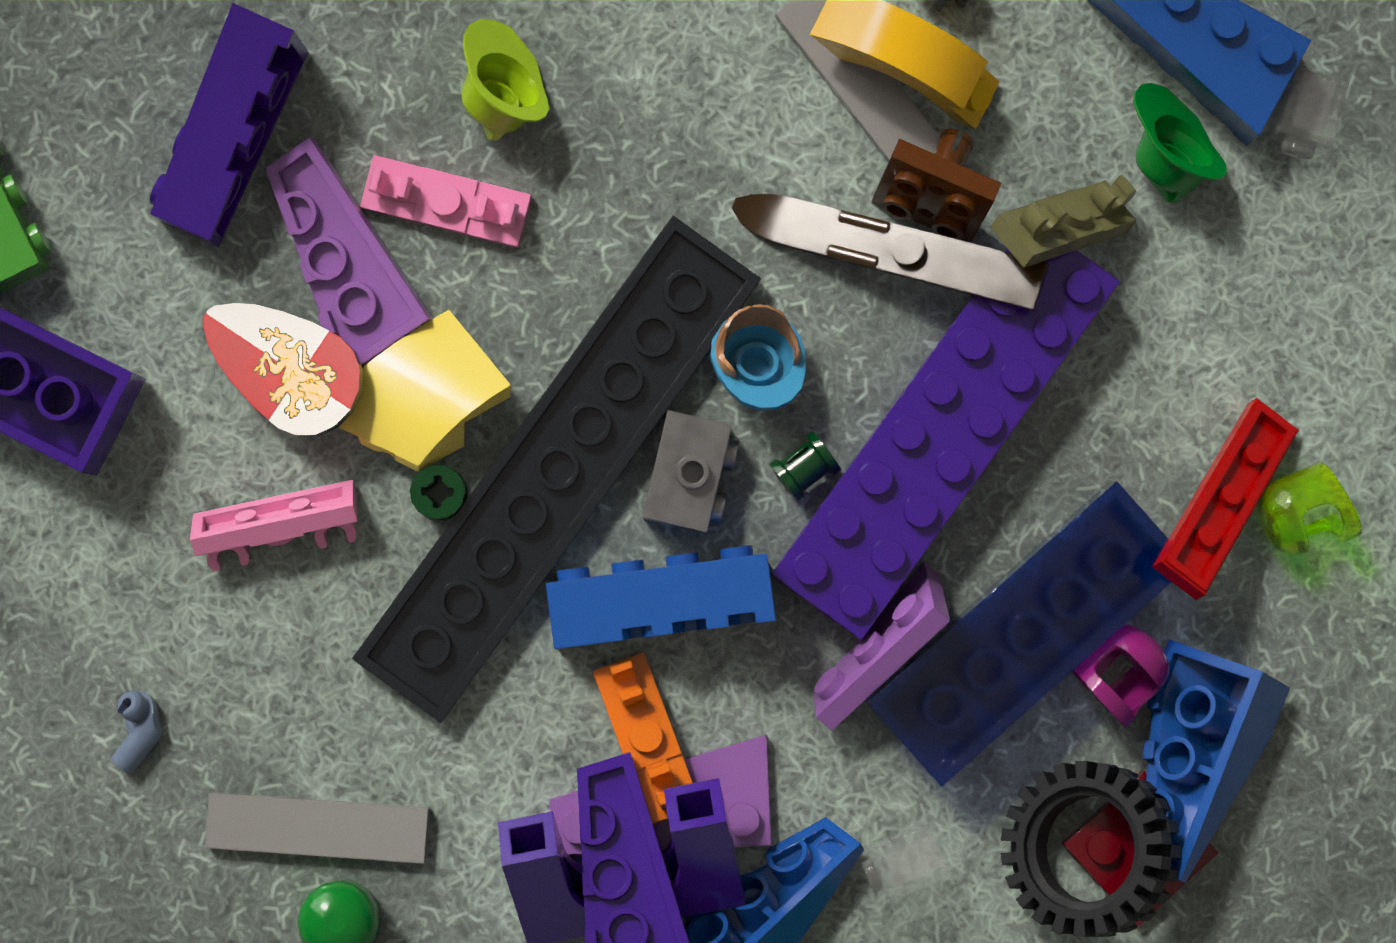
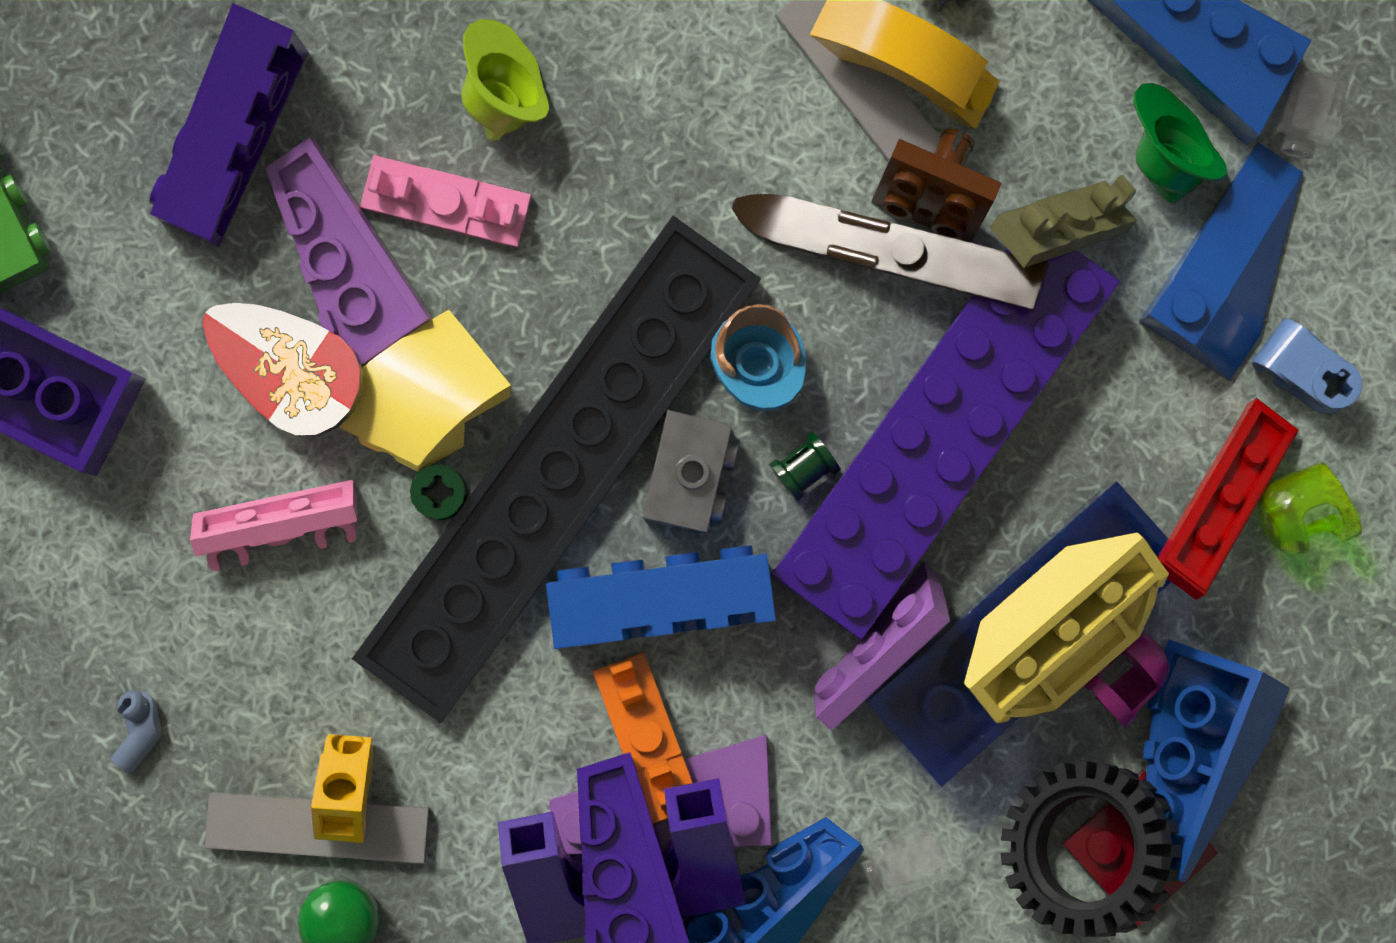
none -> yellow leg [311,734,374,843]
none -> light yellow wedge [964,533,1169,723]
none -> blue wedge [1139,142,1303,381]
none -> medium blue piece [1251,318,1362,414]

